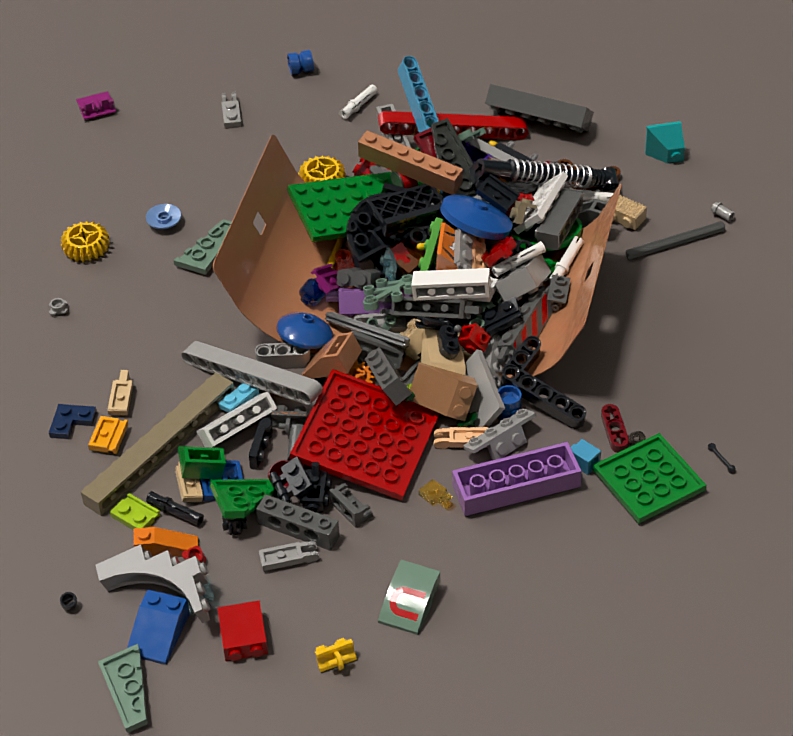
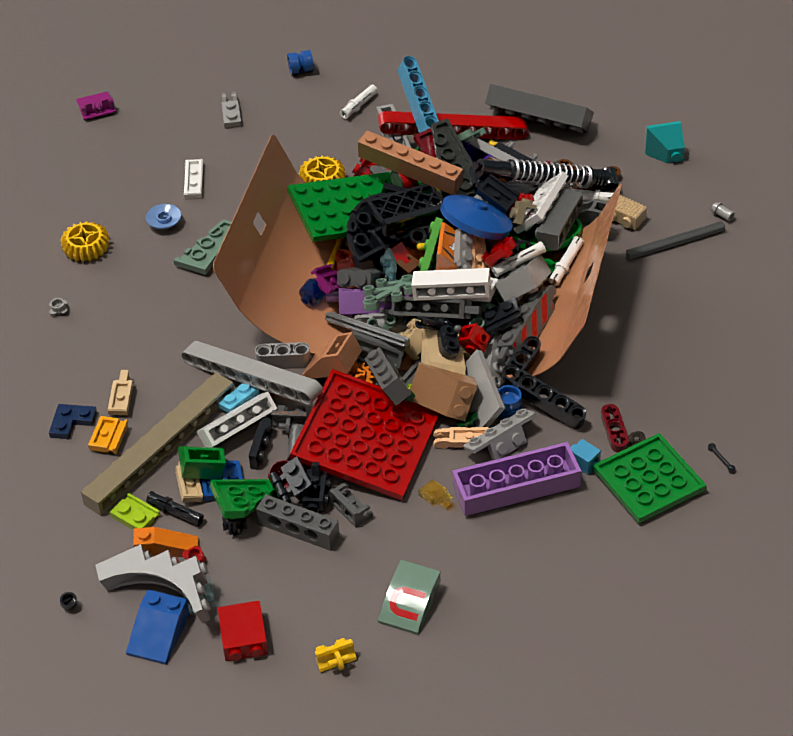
sand green wing [98,644,148,733] -> none
light grey hinge [259,541,319,571] -> none
blue dish [276,312,333,349] -> none
dark grey hinge [547,274,571,311] -> none
none -> white tile [184,159,203,199]

